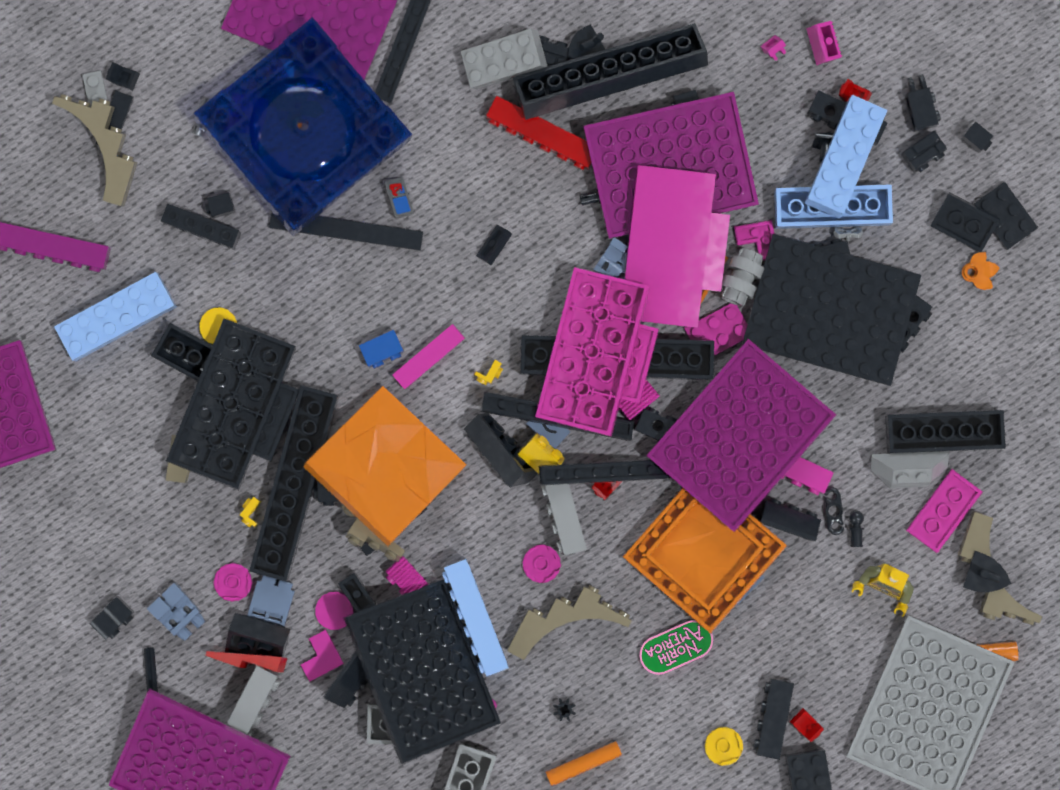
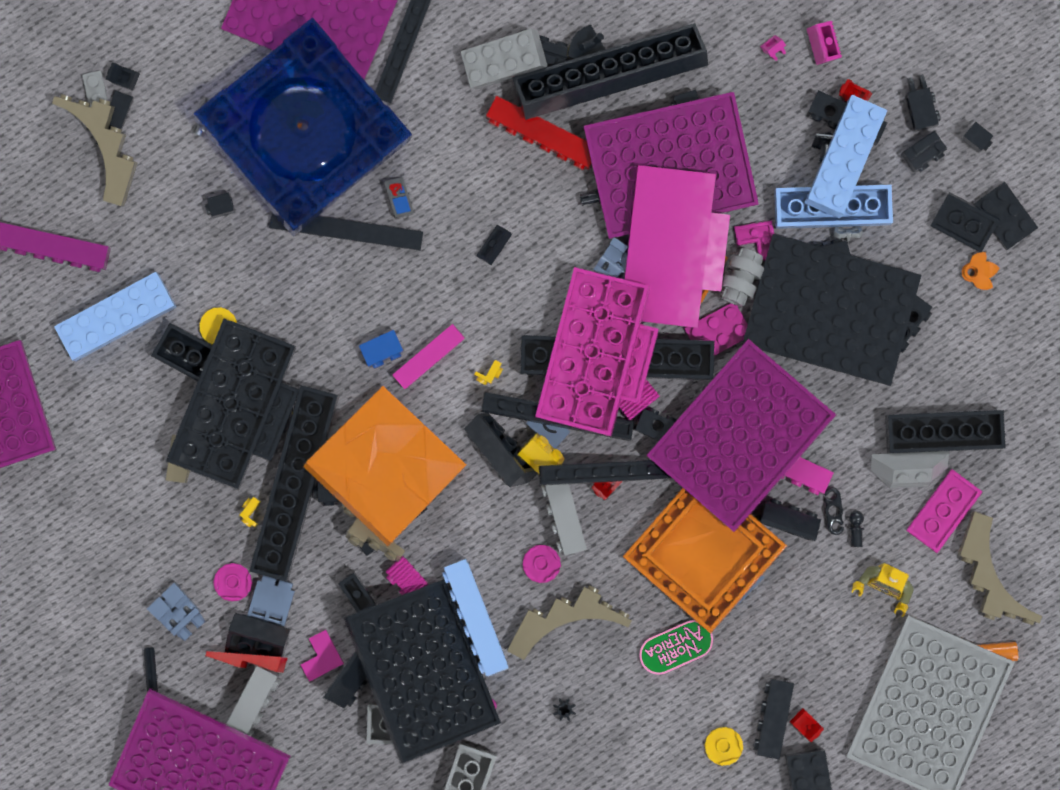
black brick [89,596,134,640] -> none
black brick [161,203,241,250] -> none
dark pink tile [315,592,354,630] -> none
orange brick [546,741,622,786] -> none
black shield [963,551,1012,592] -> none

